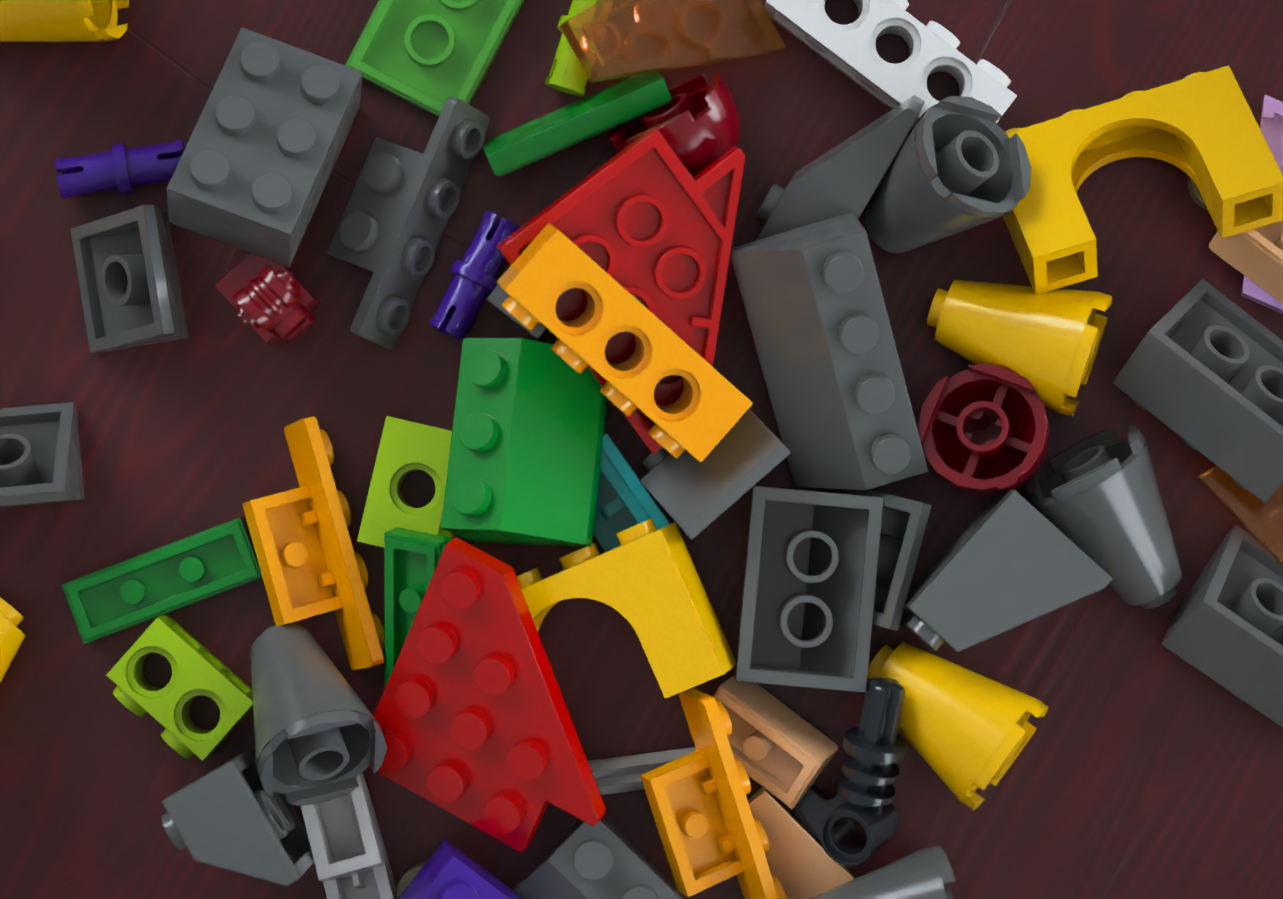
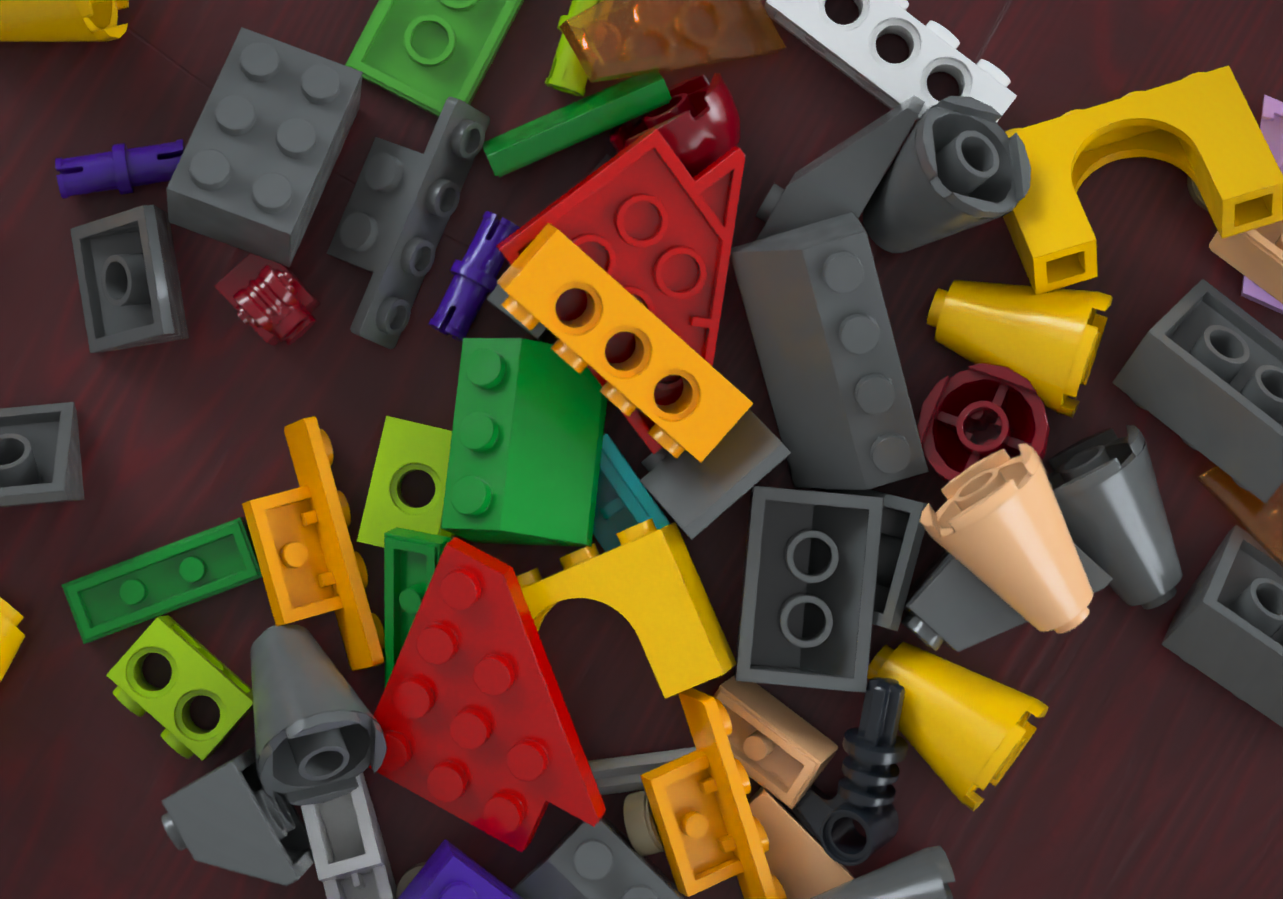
none -> dark tan tile [623,790,665,856]
none -> light nougat cone [920,443,1094,634]

